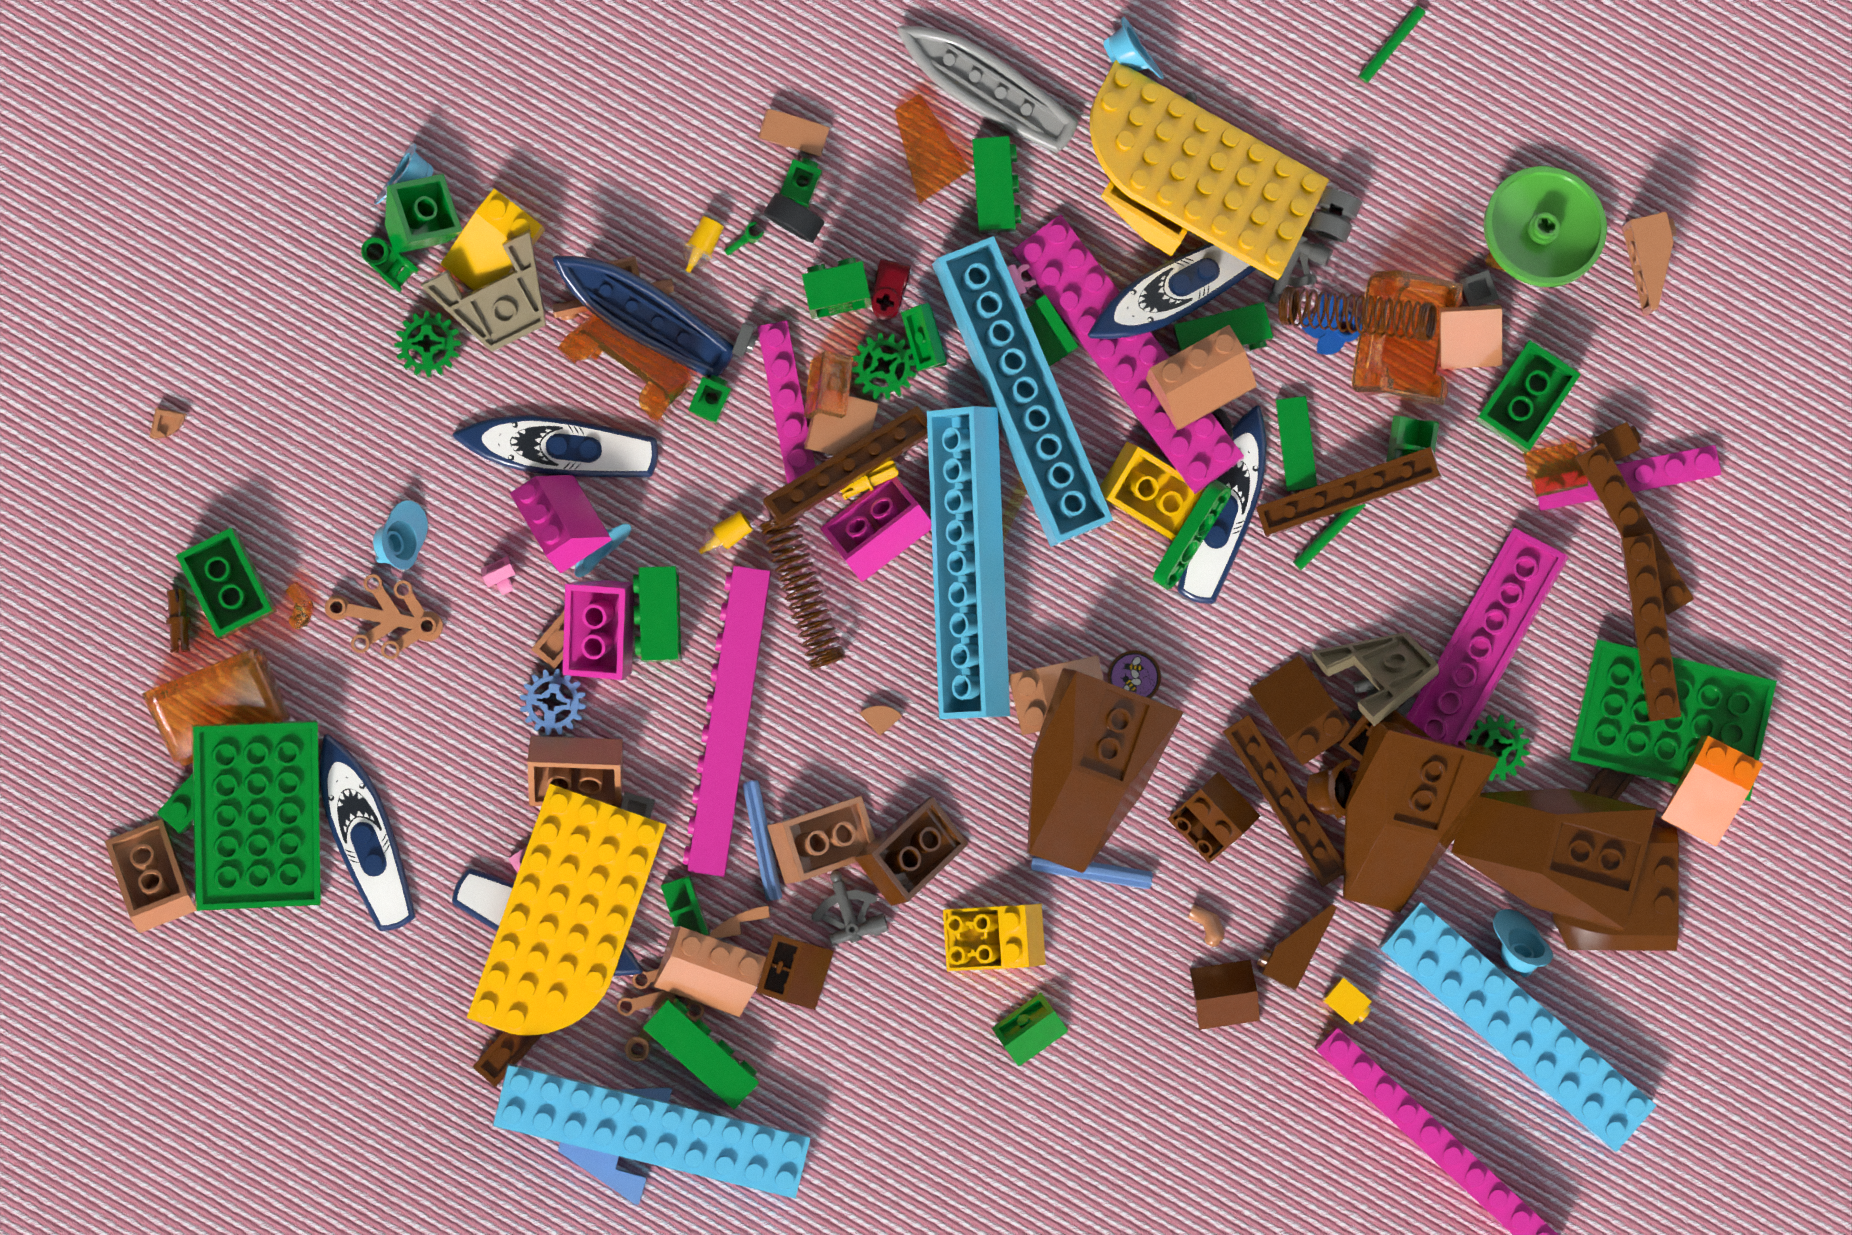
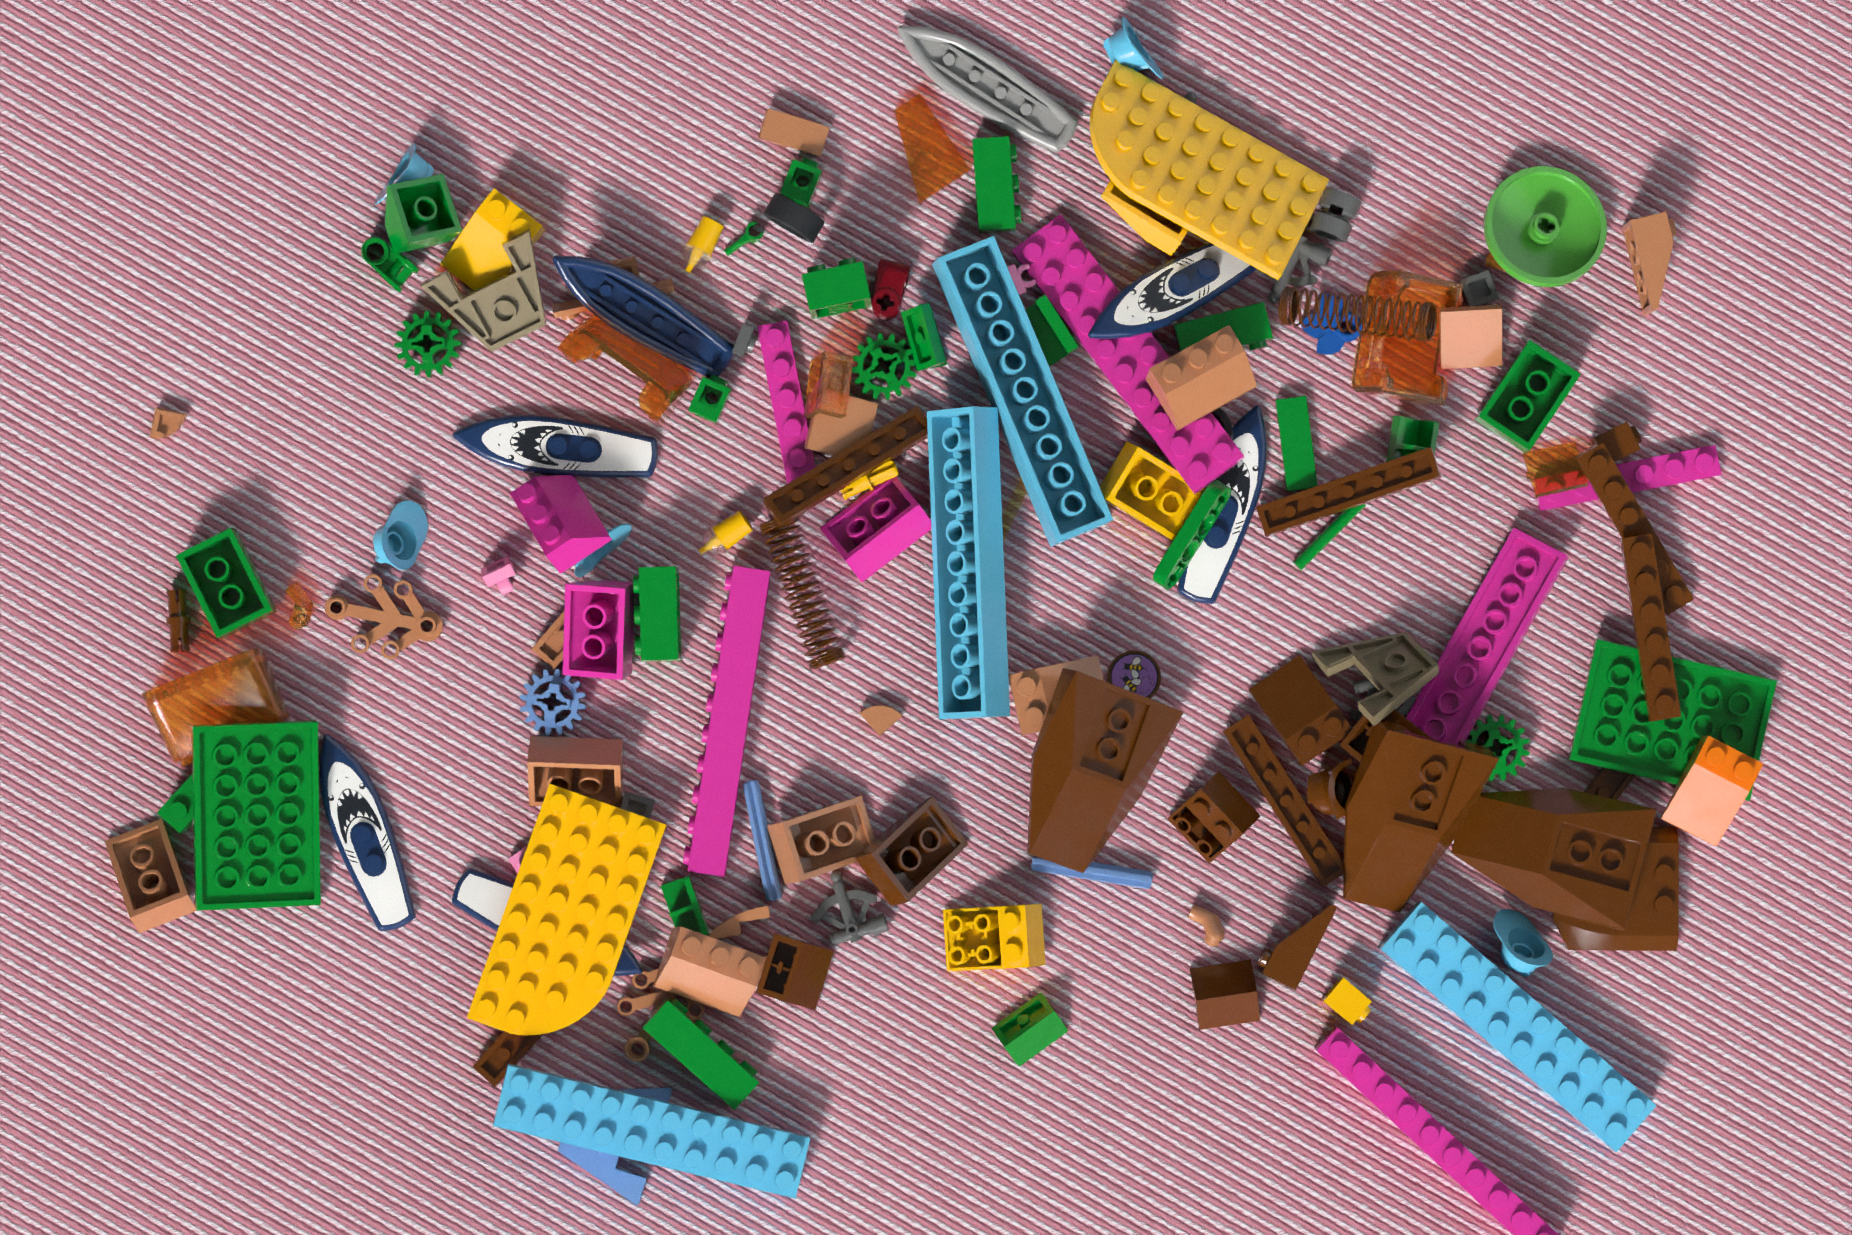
green bar [1358,5,1426,83] -> none

